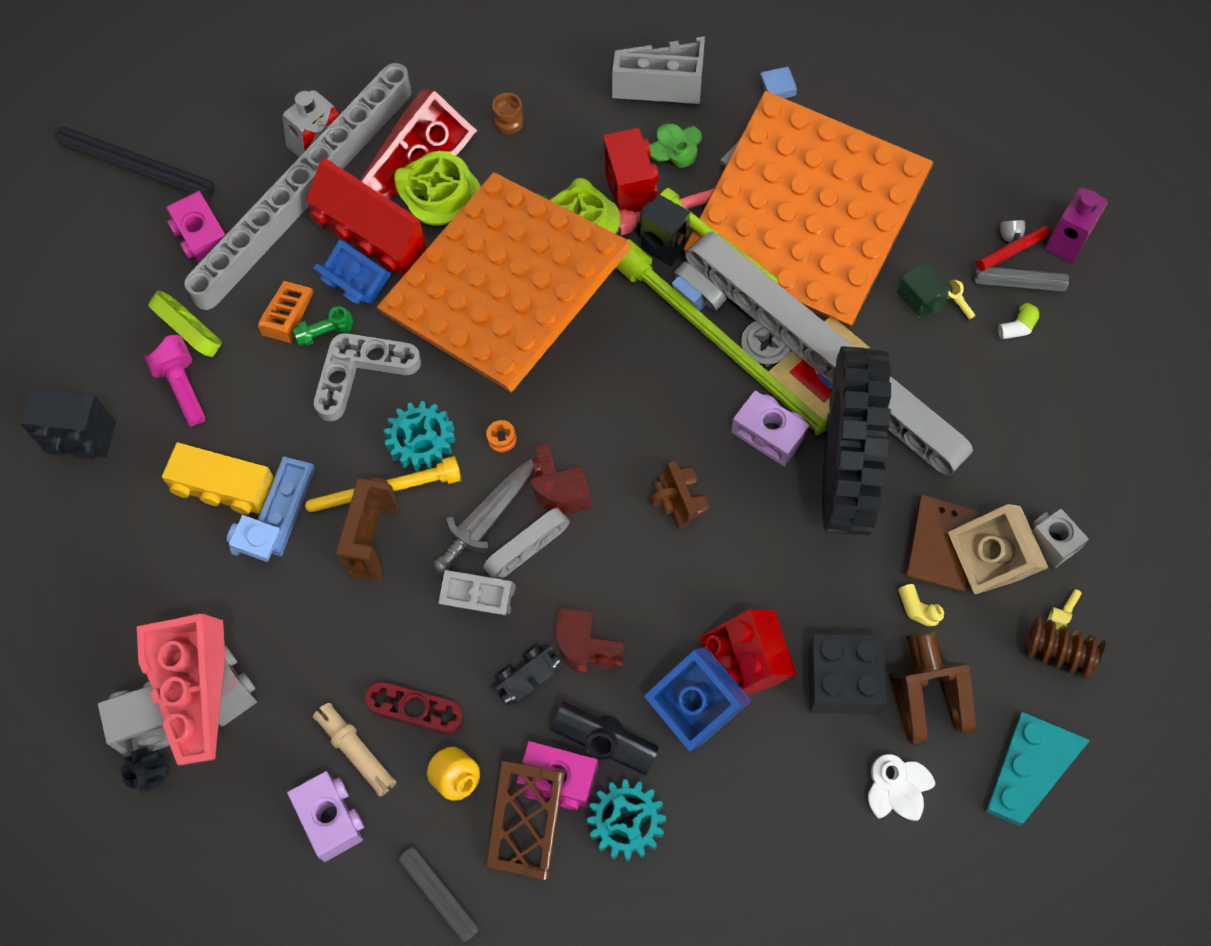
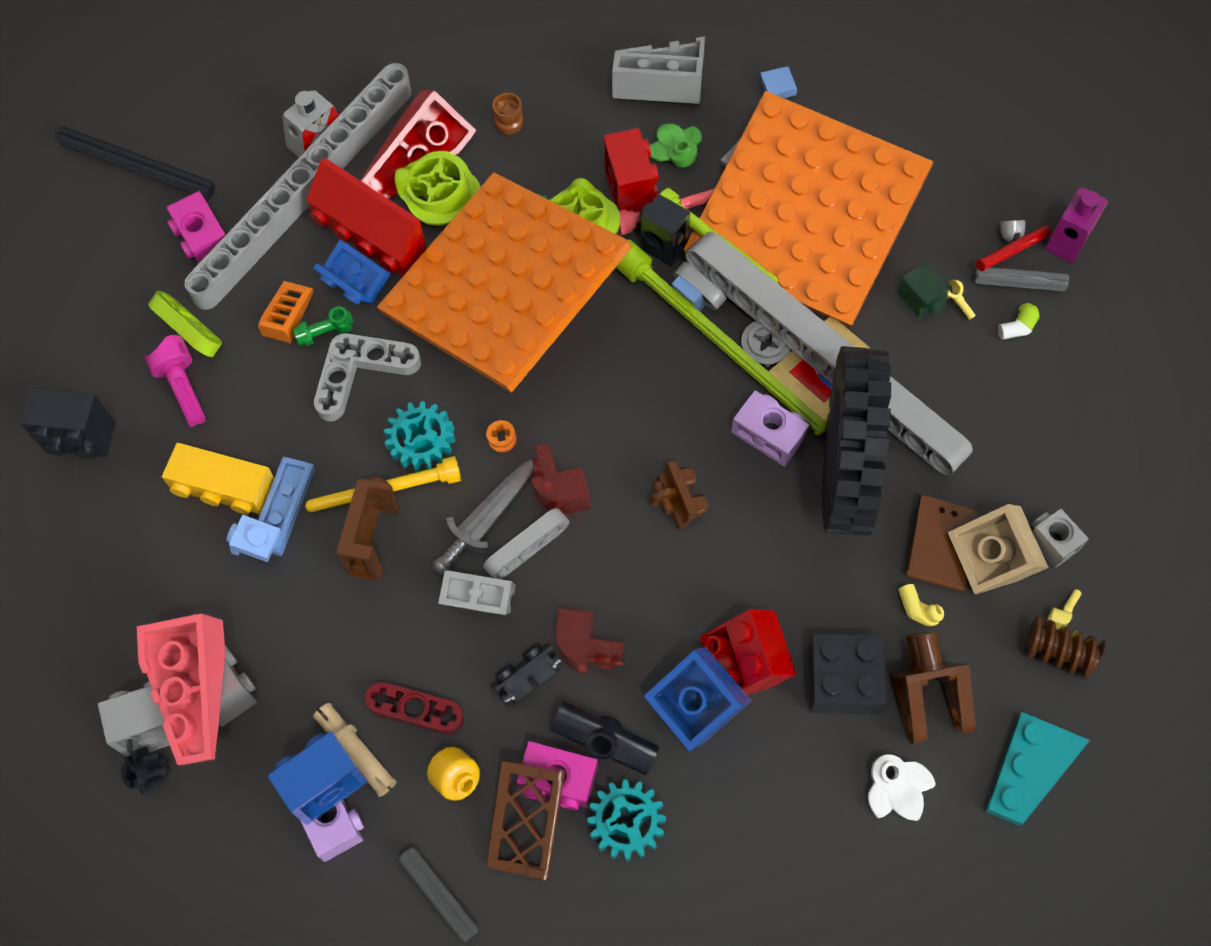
none -> blue brick [267,731,368,825]

